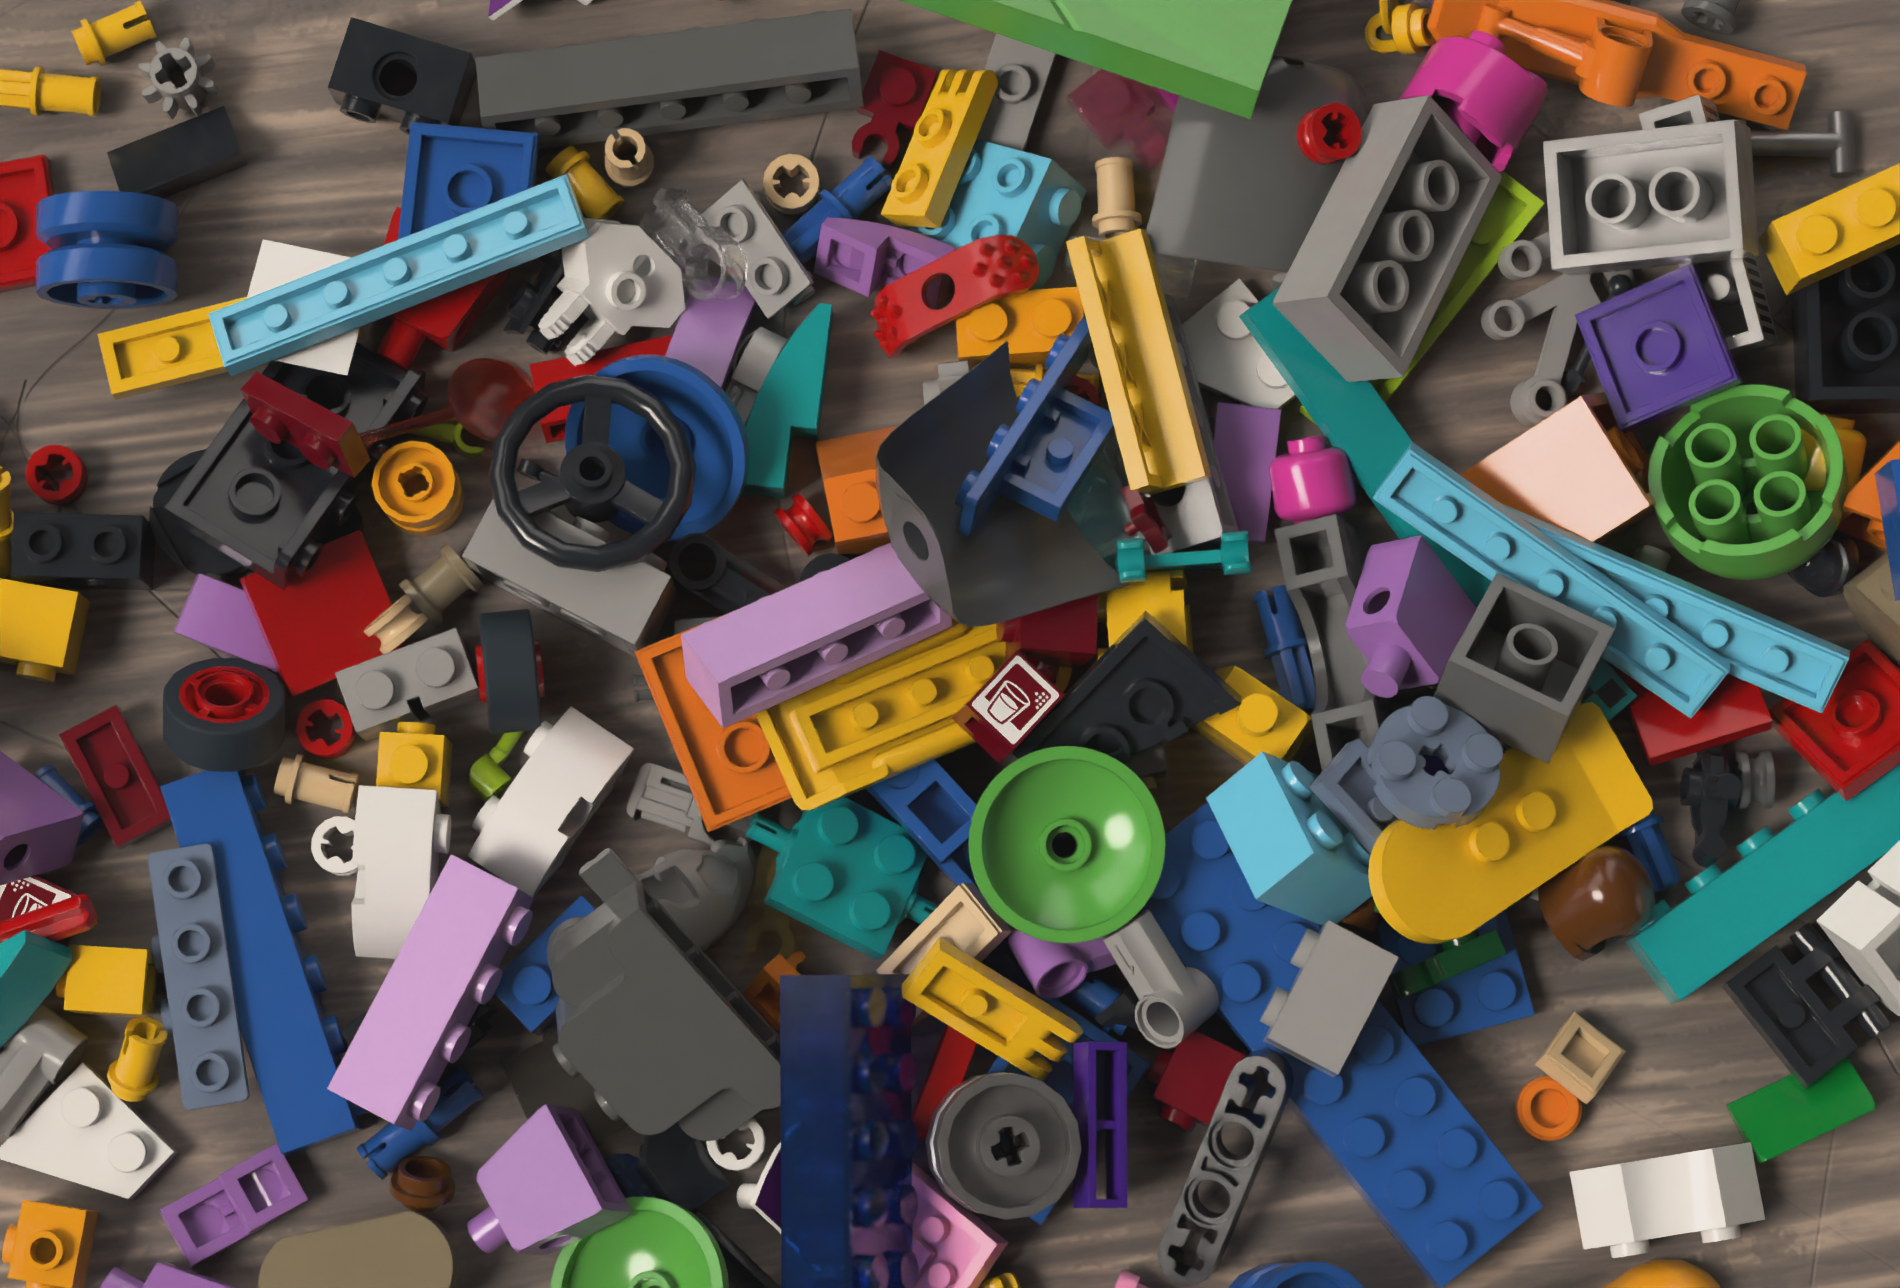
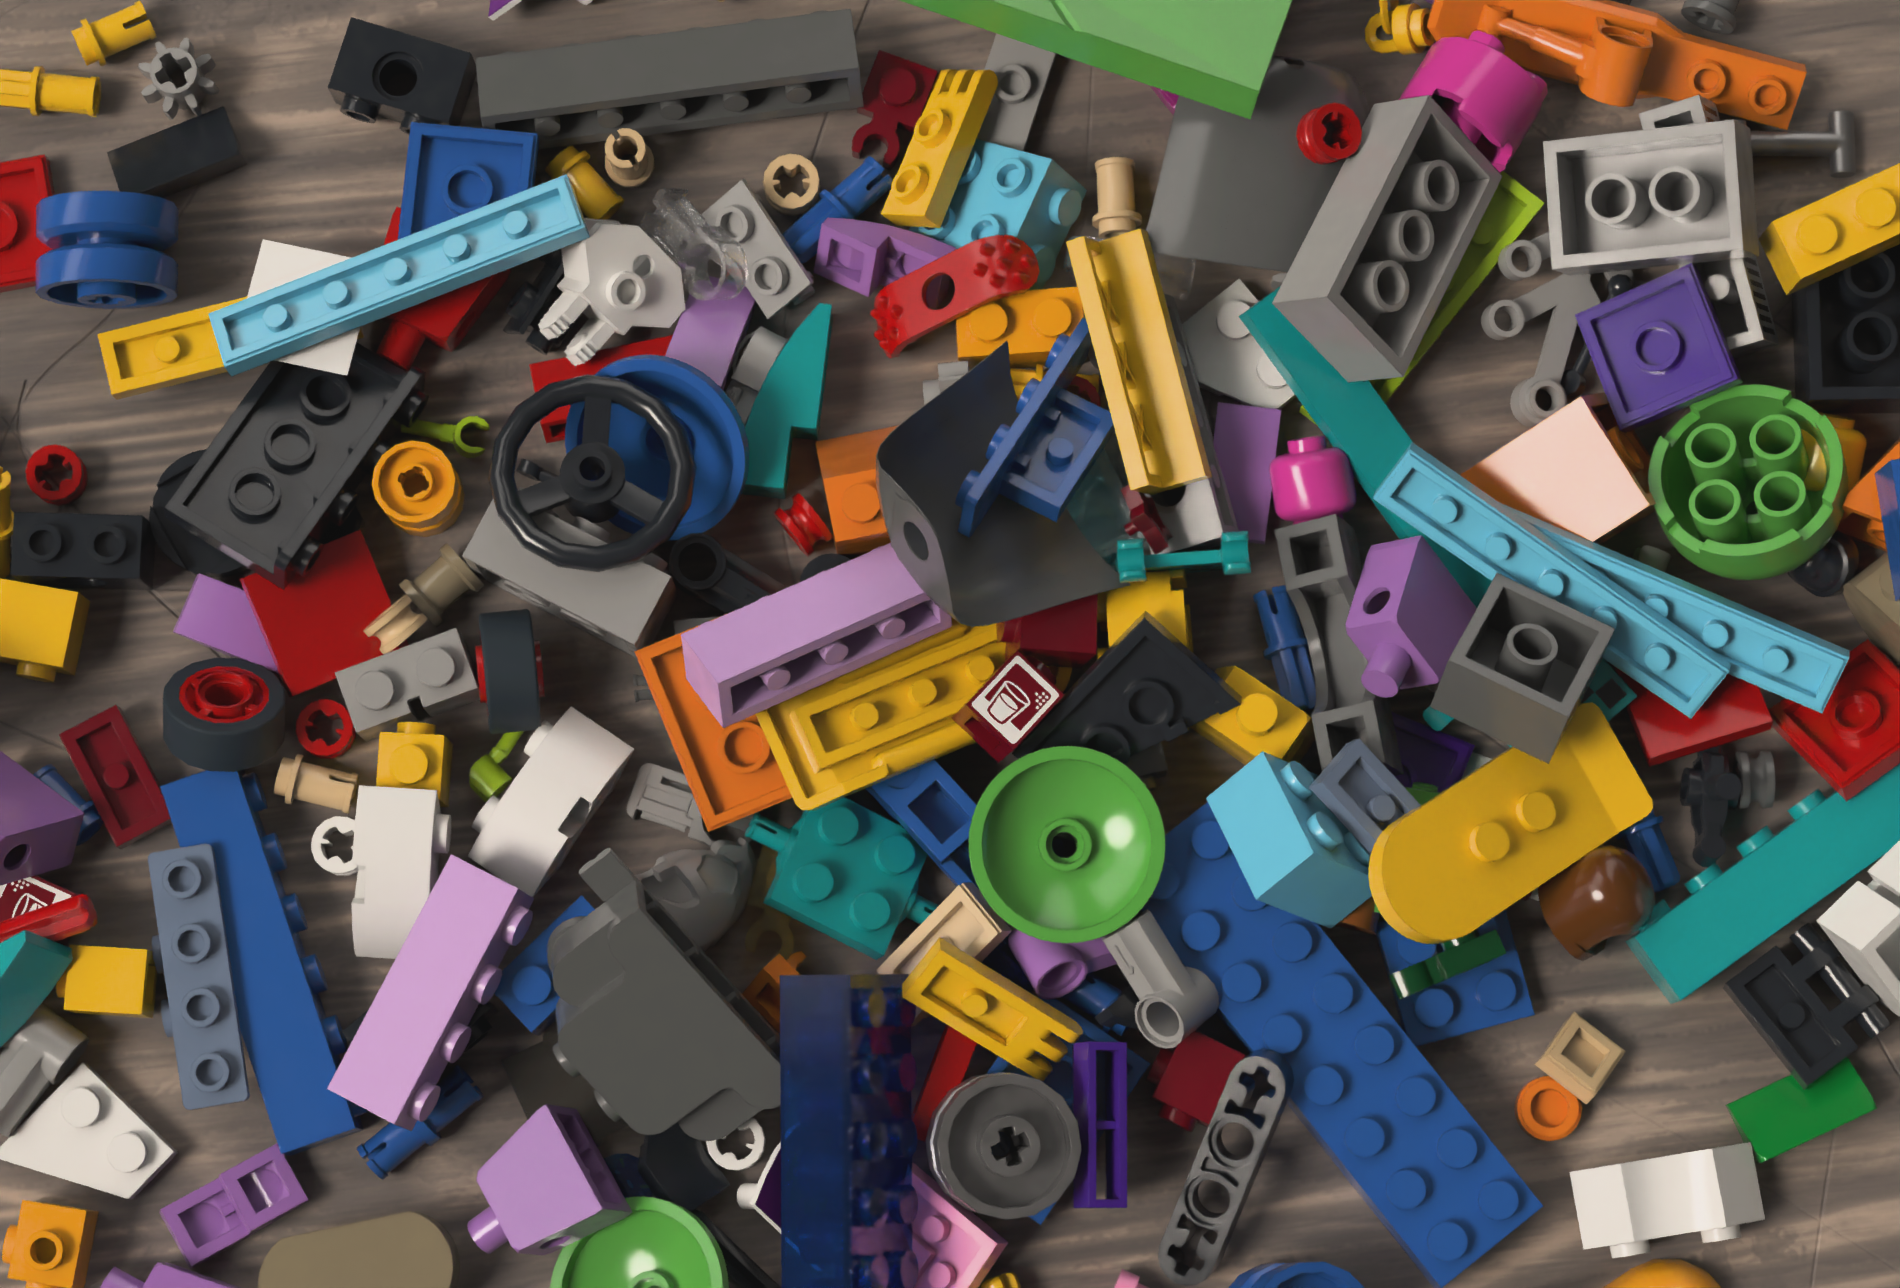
yellow pin [107,1017,168,1102] -> none
dark red plate [240,371,371,478] -> none
clear red piece [358,358,535,445] -> none
reddish brown plate [390,1156,455,1212] -> none
clear pink plate [1067,69,1167,171] -> none
light grey brick [1260,920,1399,1077] -> none
sand blue plate [1367,696,1503,830] -> none

